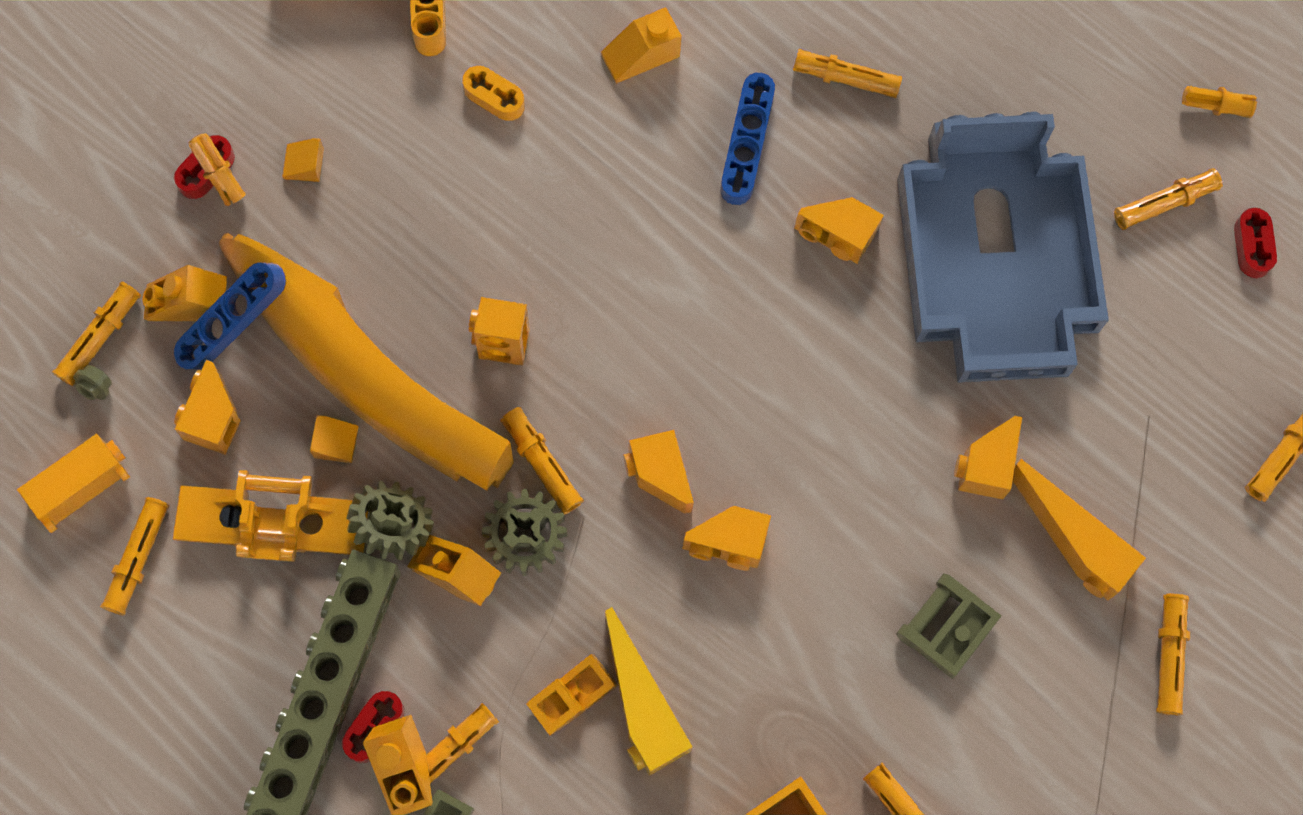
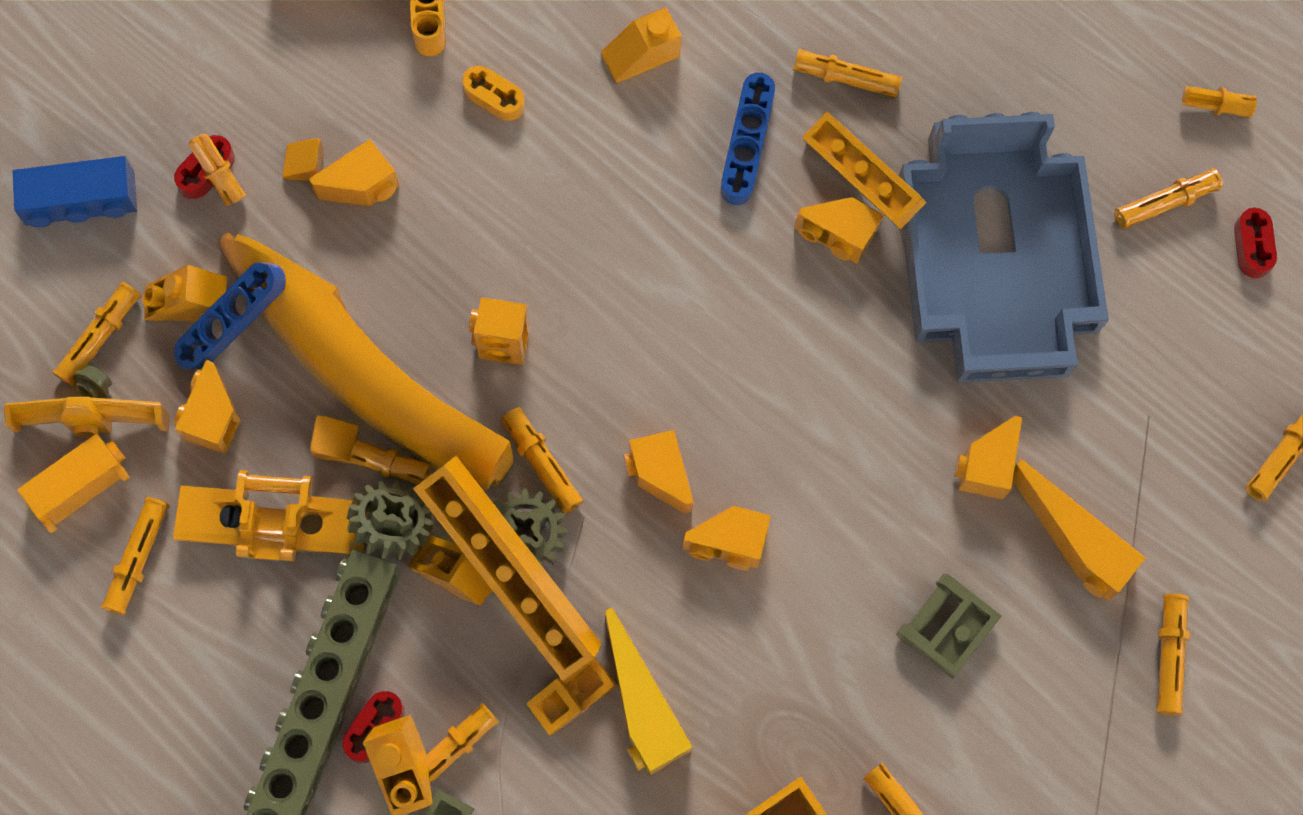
none -> light orange plate [4,397,170,438]
none -> blue brick [12,156,137,227]
none -> light orange slope [309,139,399,207]
none -> light orange pin [350,439,431,485]
none -> light orange brick [413,456,602,681]
none -> light orange plate [802,111,926,230]

